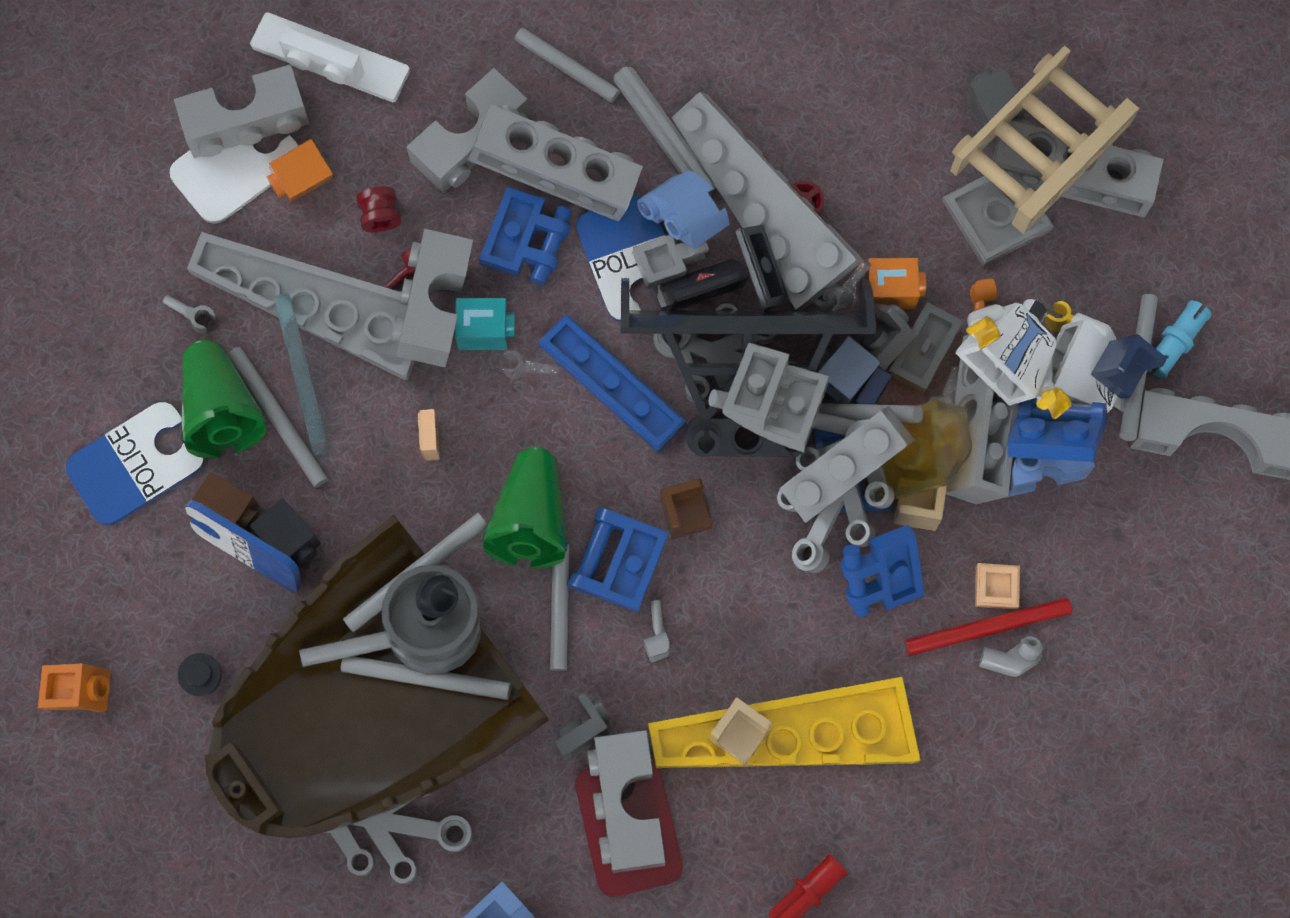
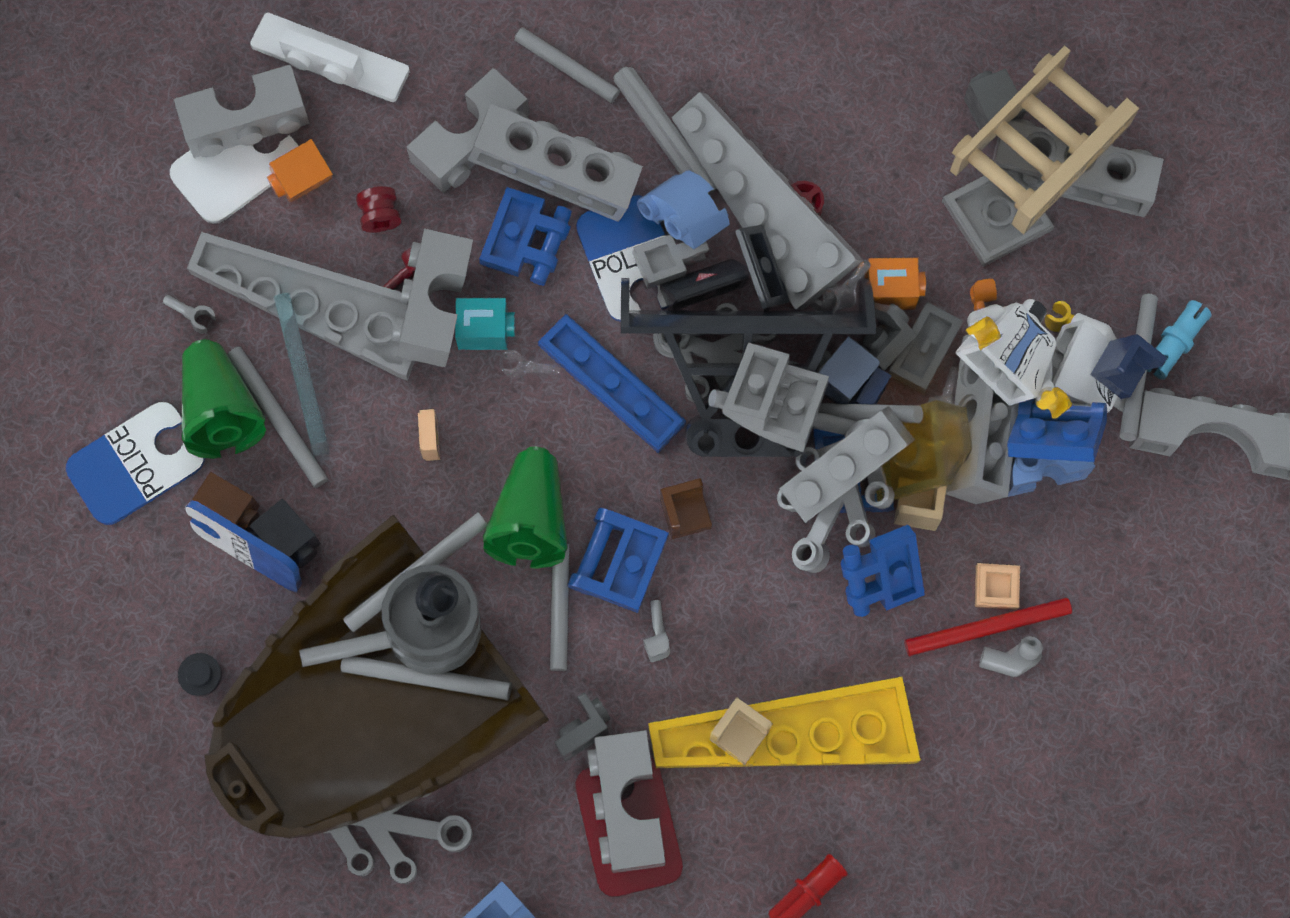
orange bracket [38,663,111,712] -> none

